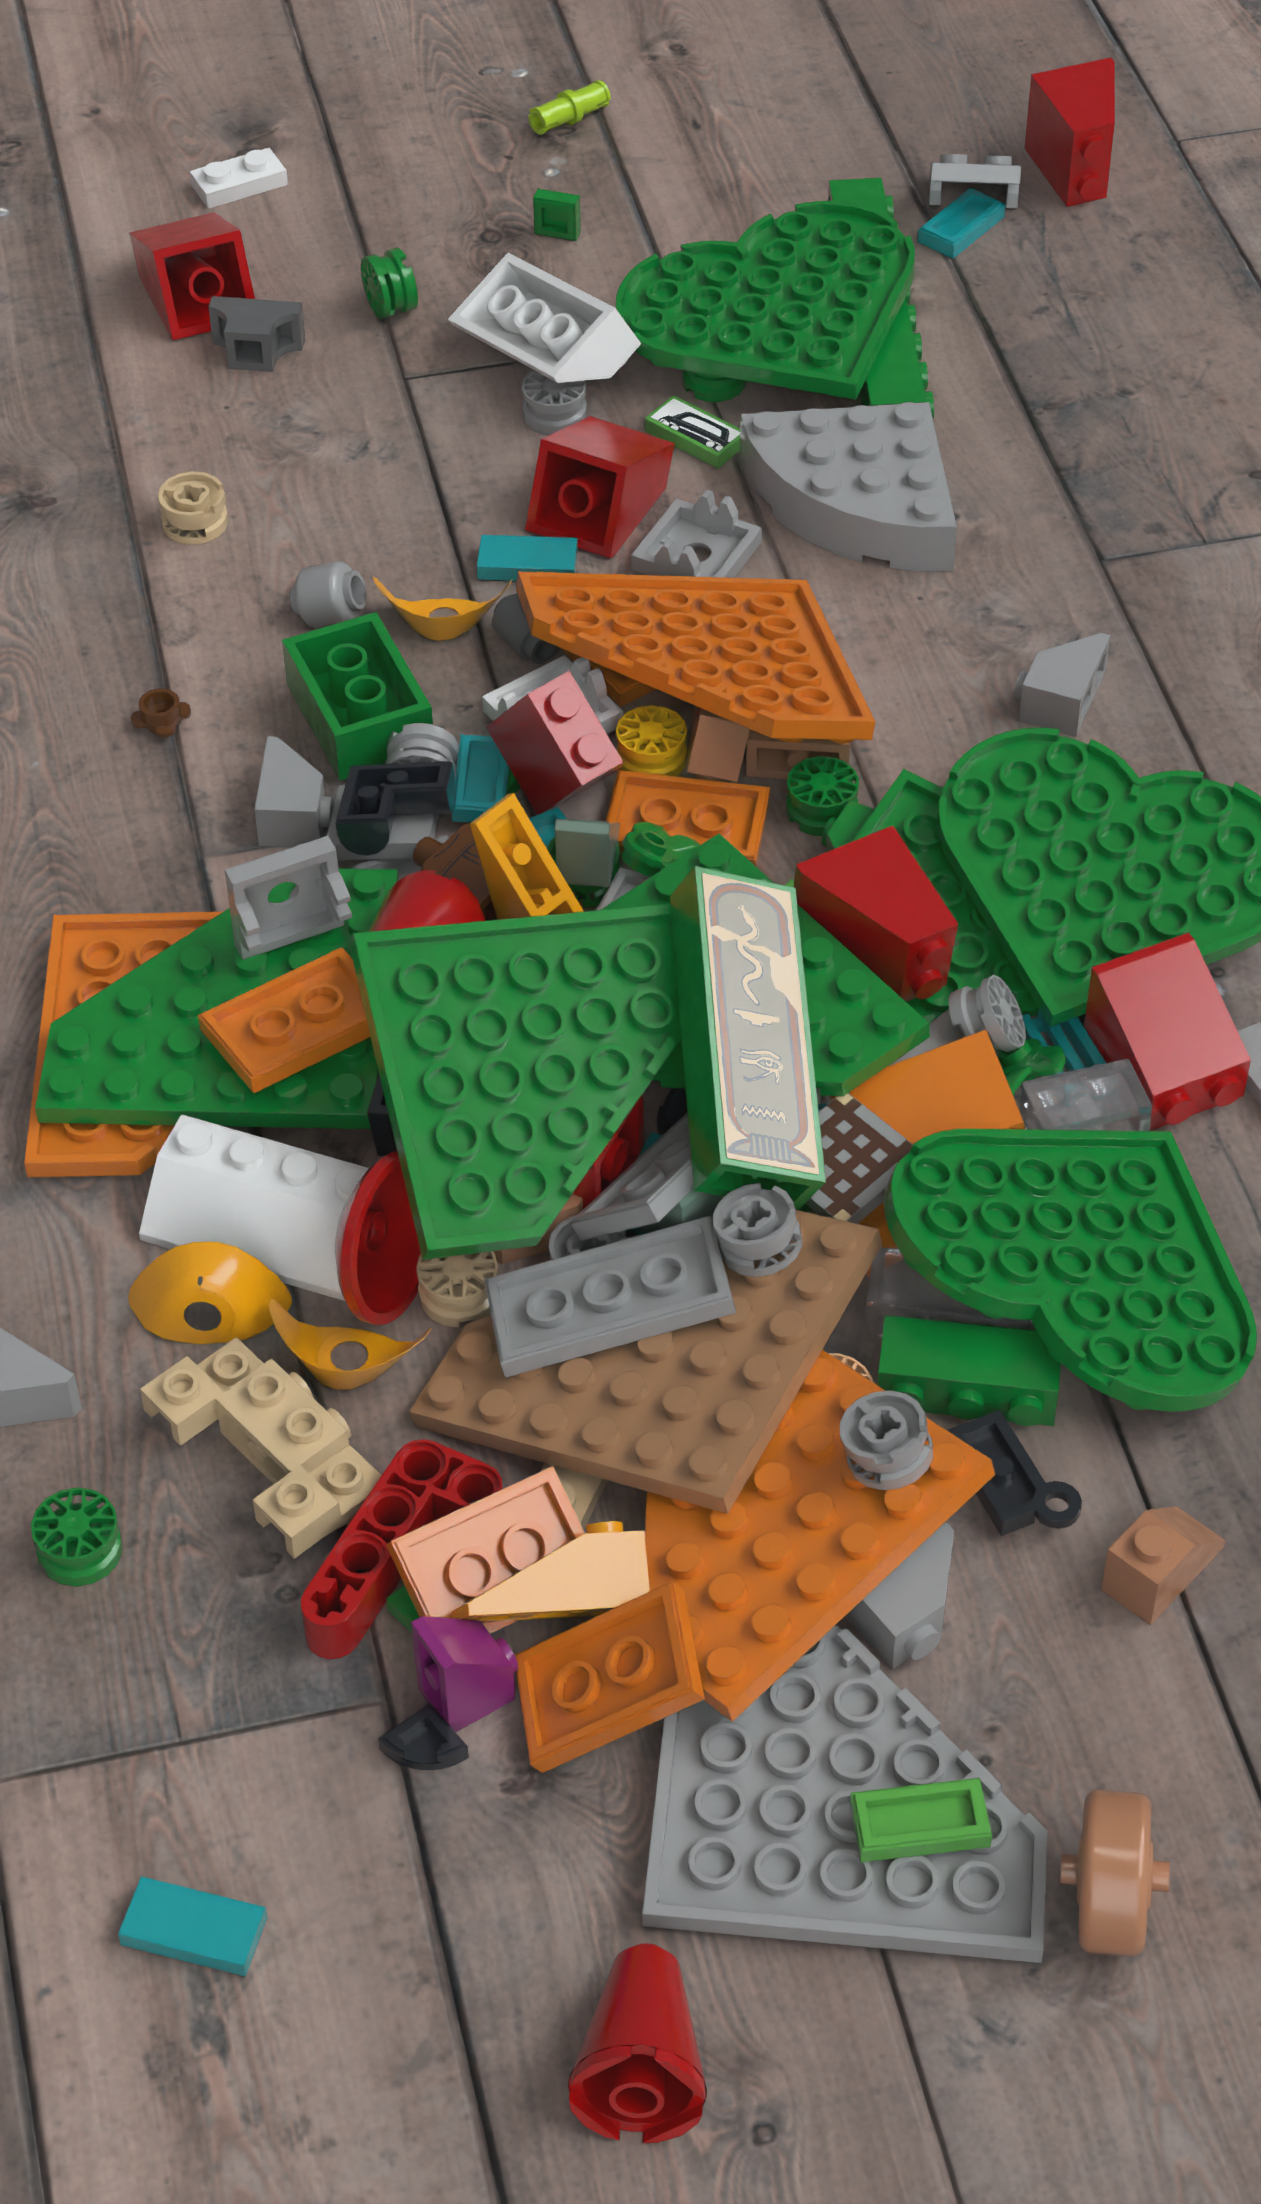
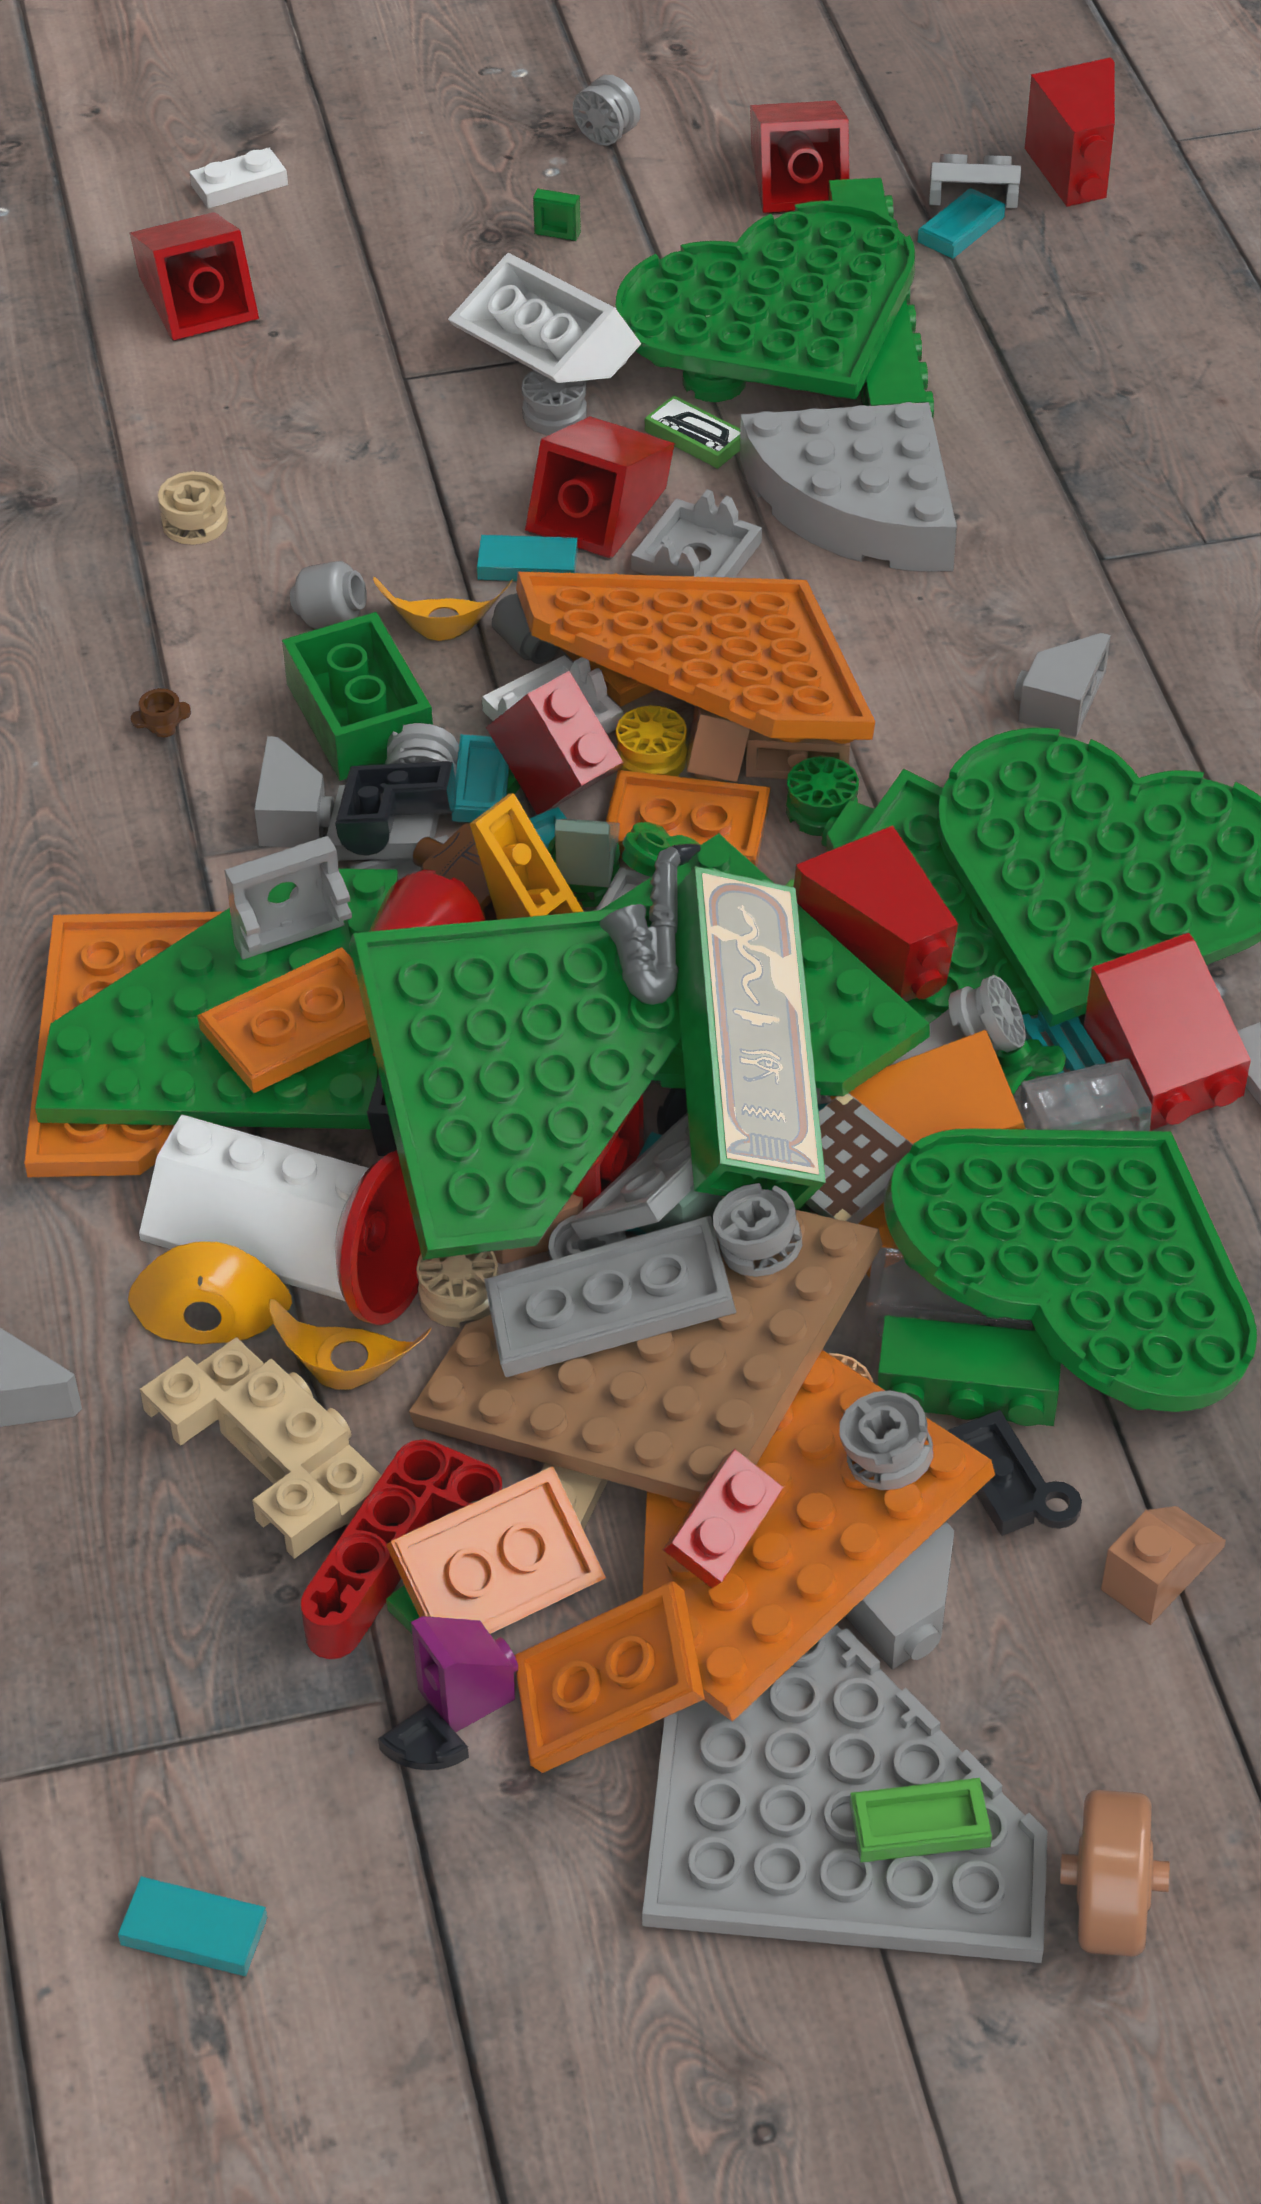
green wheel [31,1487,123,1587] -> none
dark grey brick [209,296,305,372] -> none
green wheel [360,247,418,319] -> none
slope [452,1521,650,1622] -> none
lime pin [528,80,611,135] -> none
red cone [568,1943,707,2143] -> none
none -> light grey wheel [573,75,641,146]
none -> dark grey piece [599,844,701,1005]
none -> plate [663,1449,784,1589]
none -> red slope [750,100,849,213]

